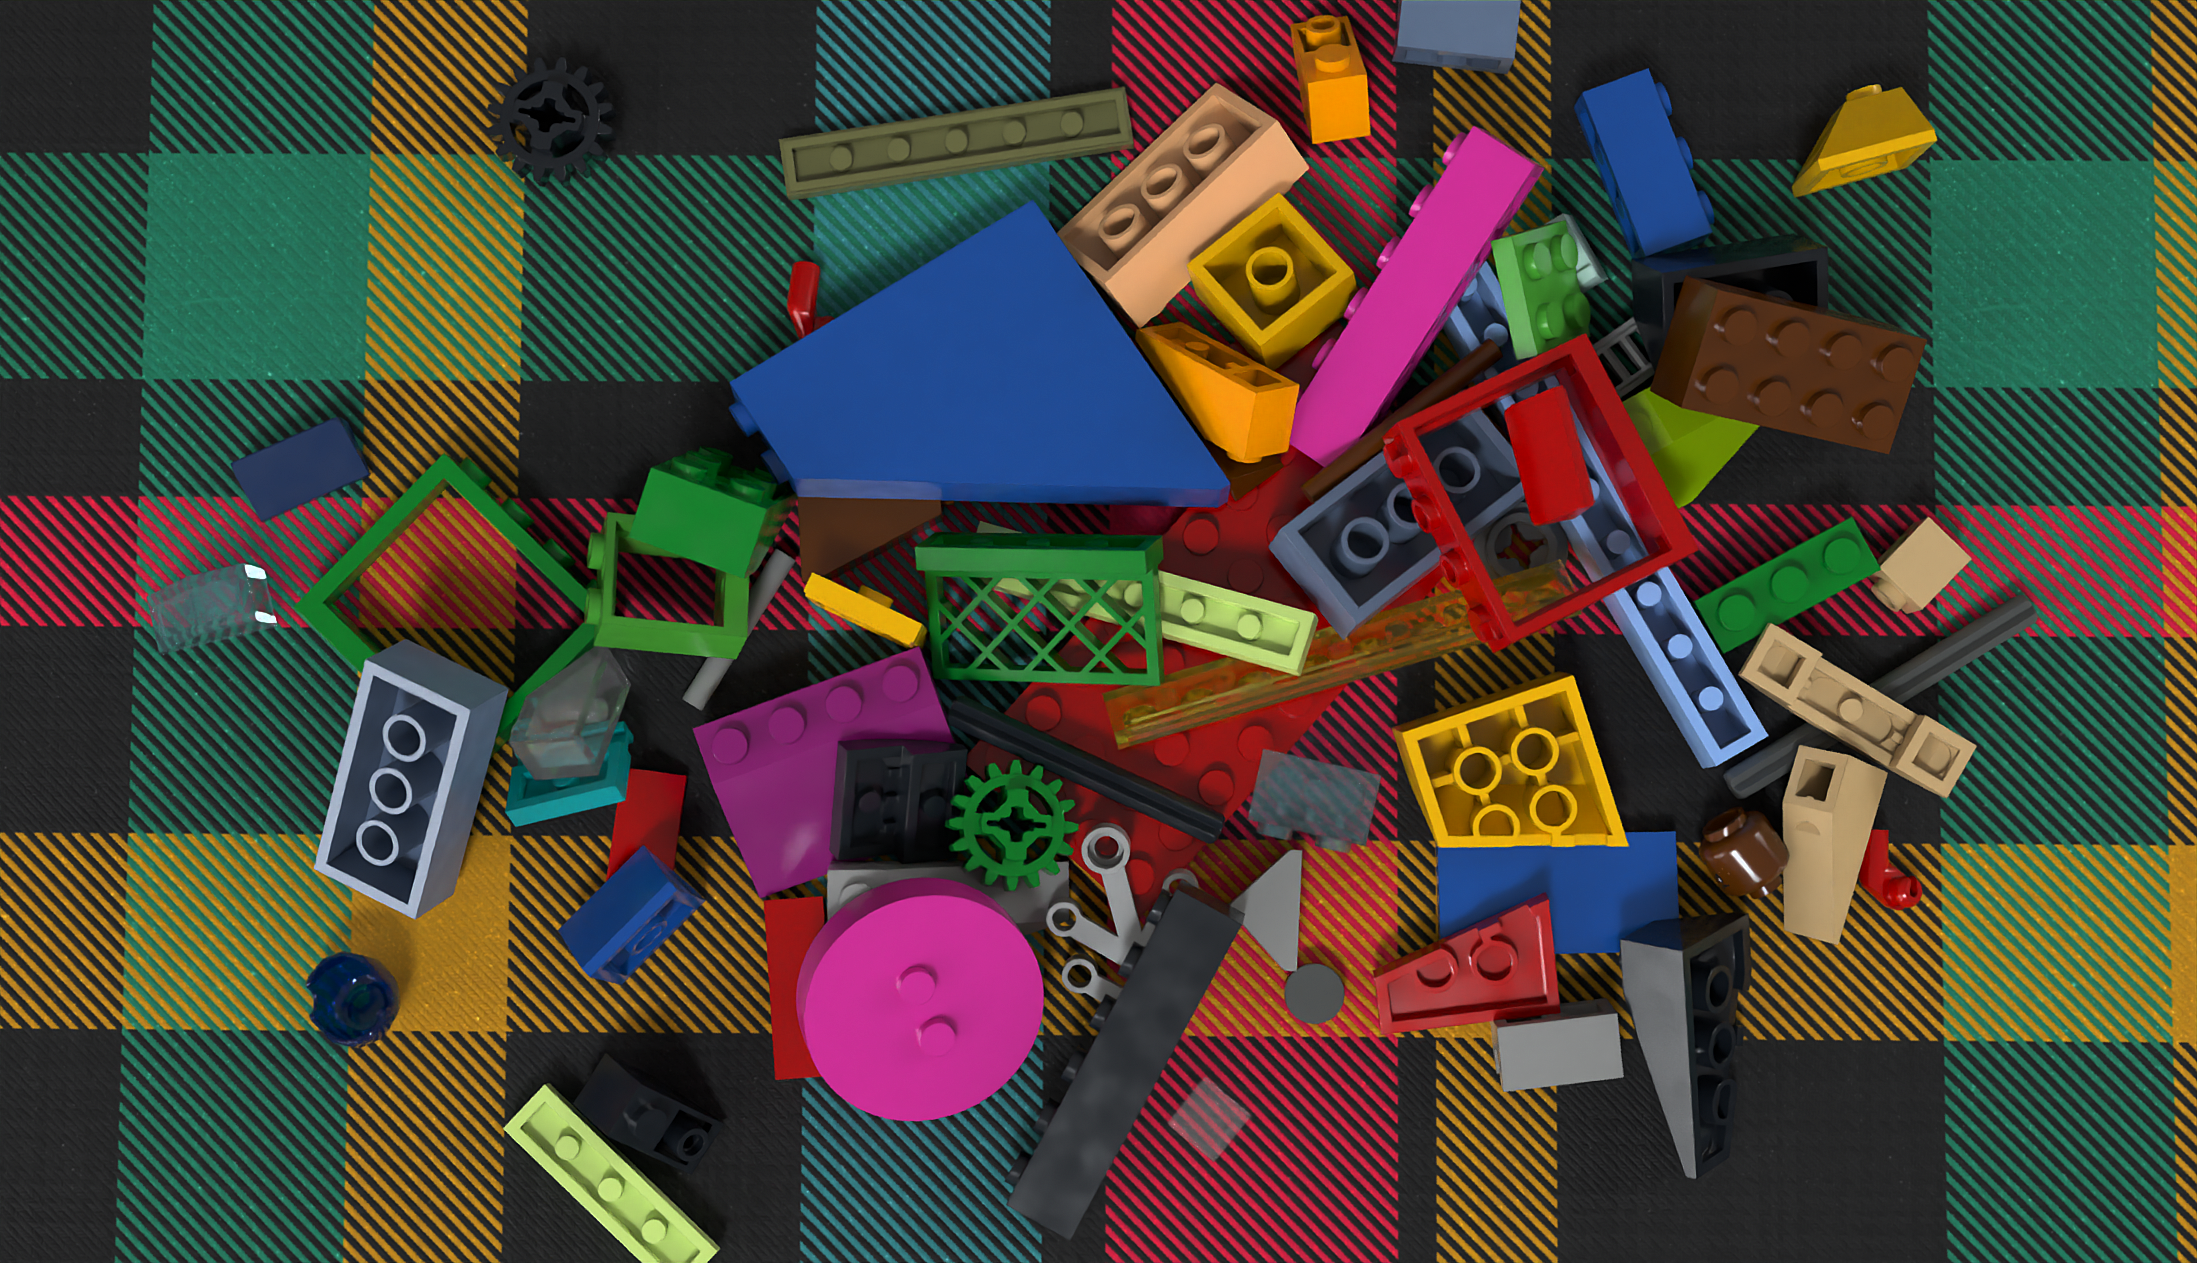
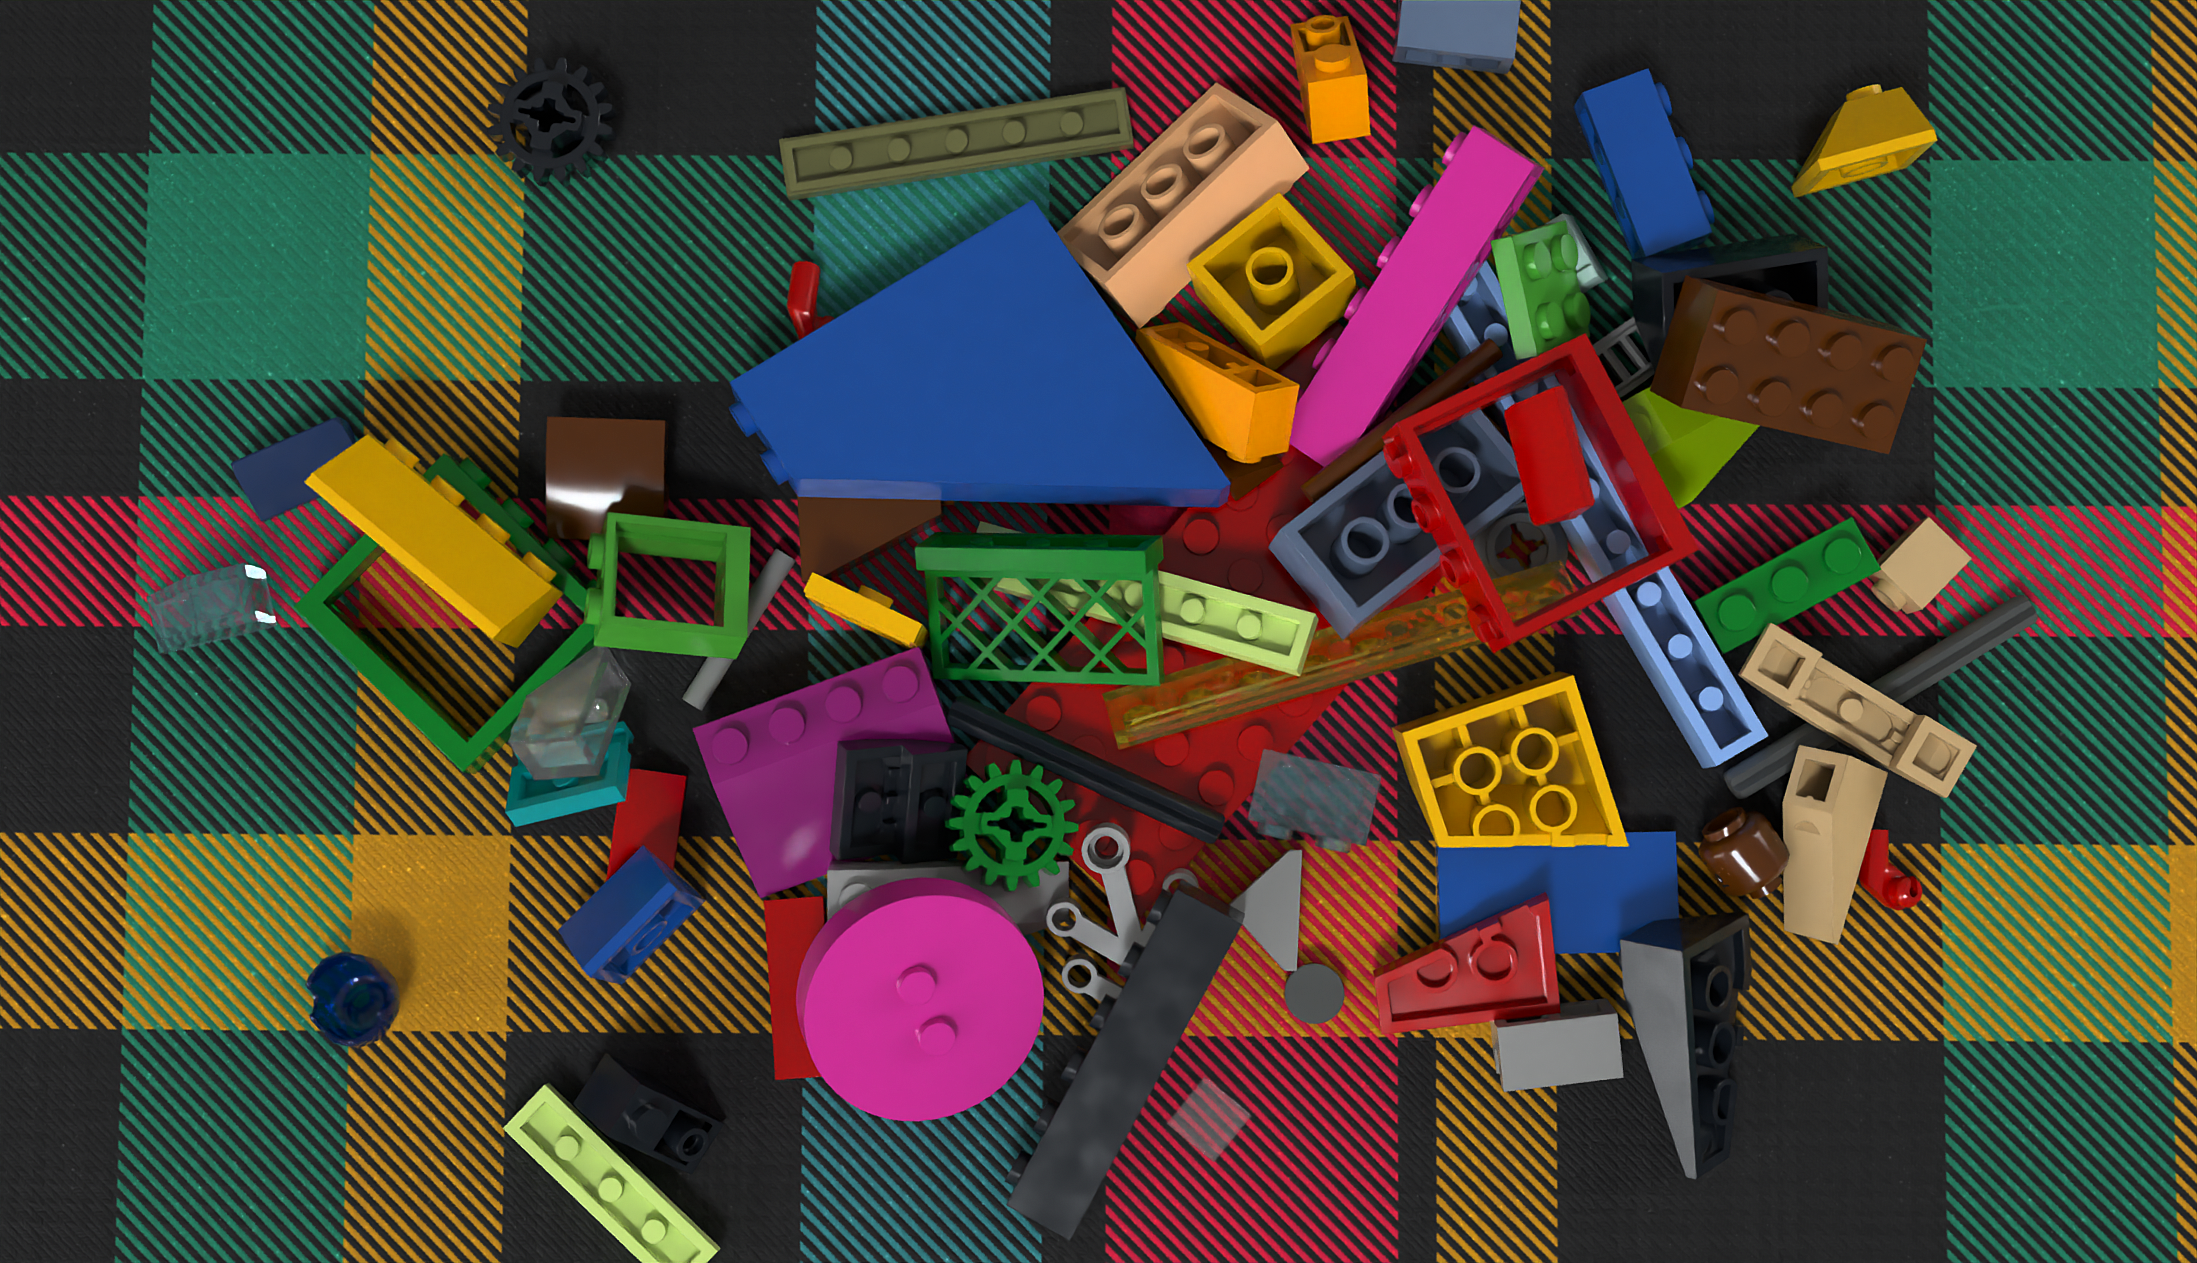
sand blue brick [314,639,509,920] -> none
green slope [629,446,797,579] -> none
none -> yellow slope [304,434,563,648]
none -> reddish brown slope [546,416,670,541]

